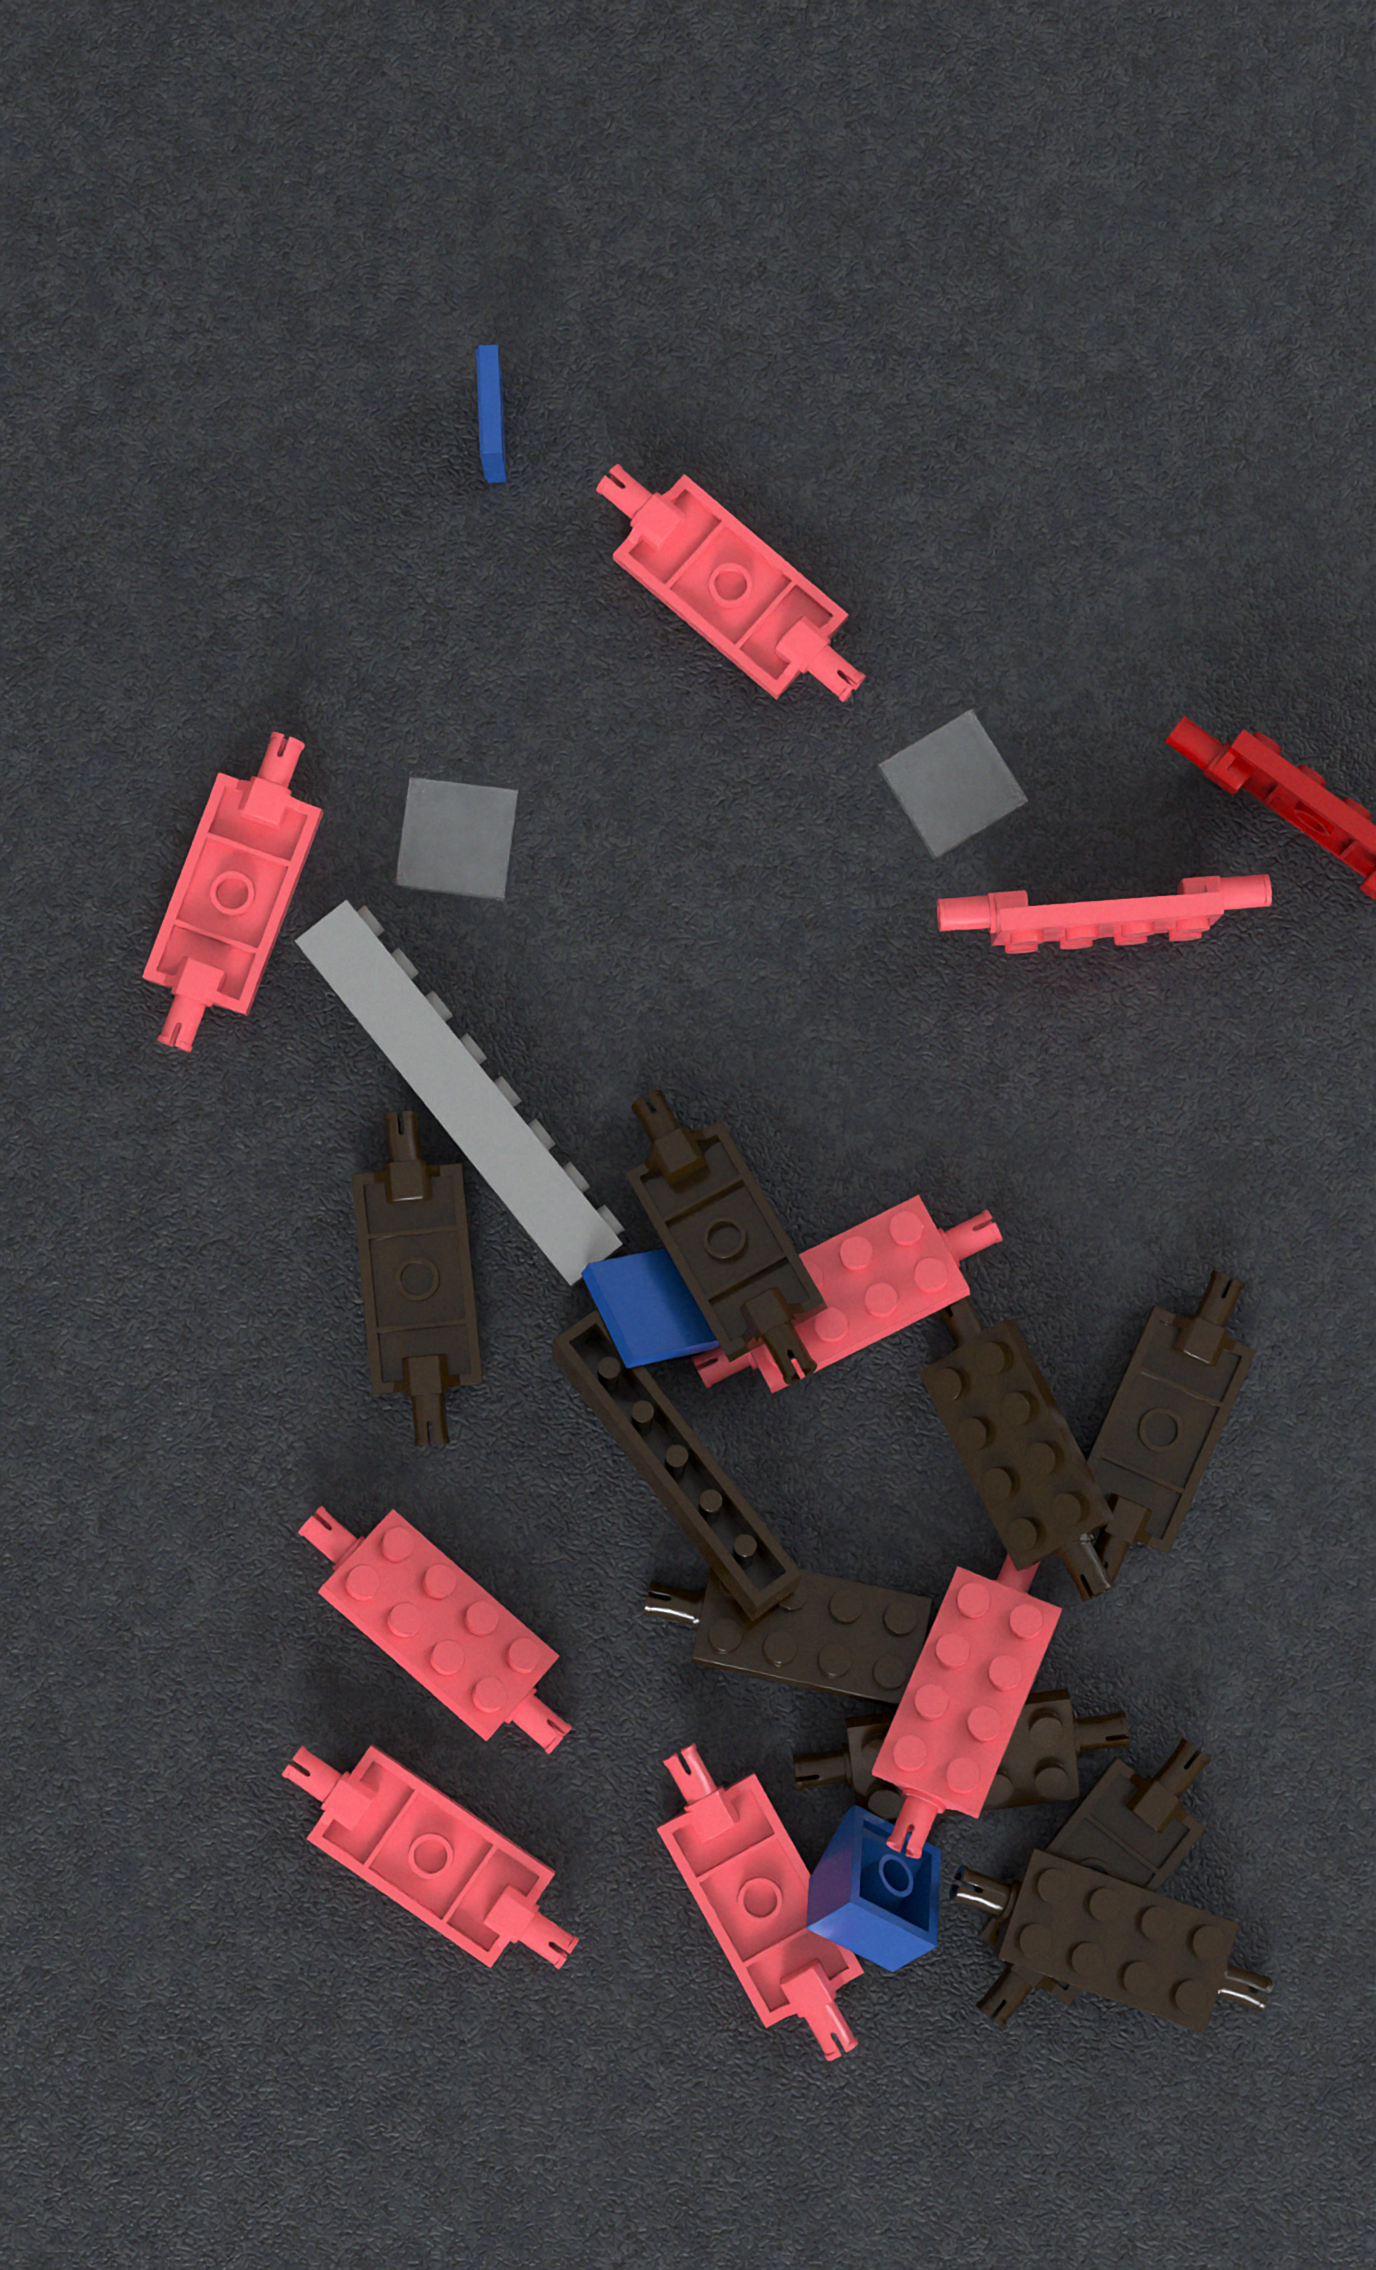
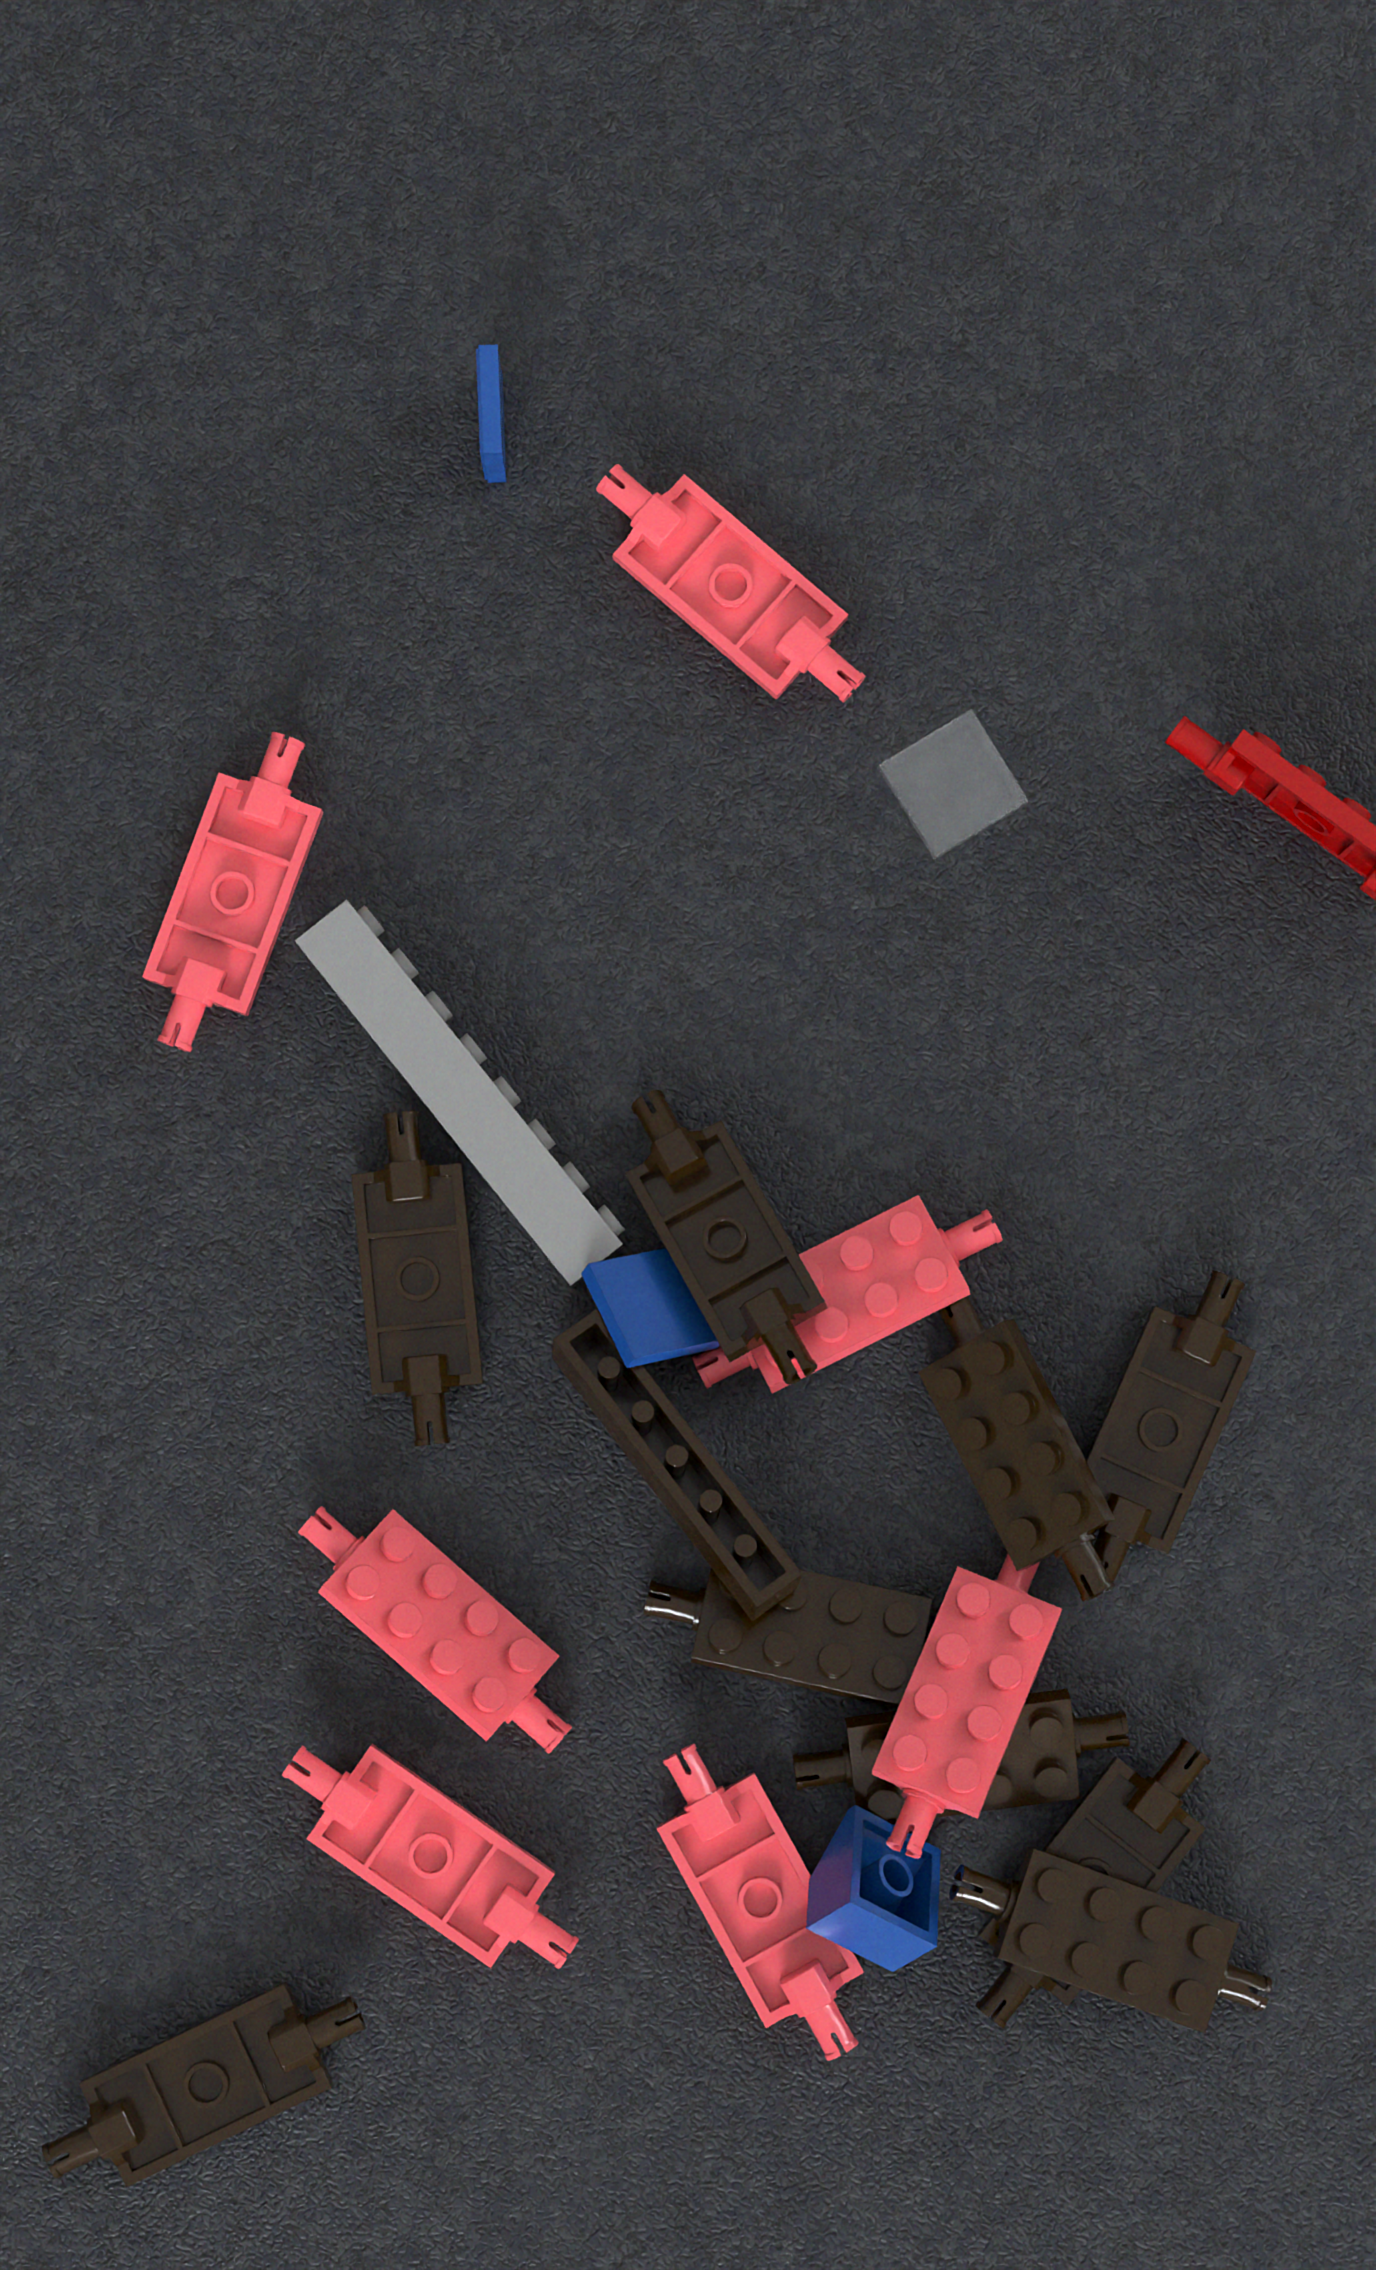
clear tile [395,777,519,901] -> none
coral plate [937,874,1272,954] -> none
none -> dark brown plate [42,1981,366,2188]

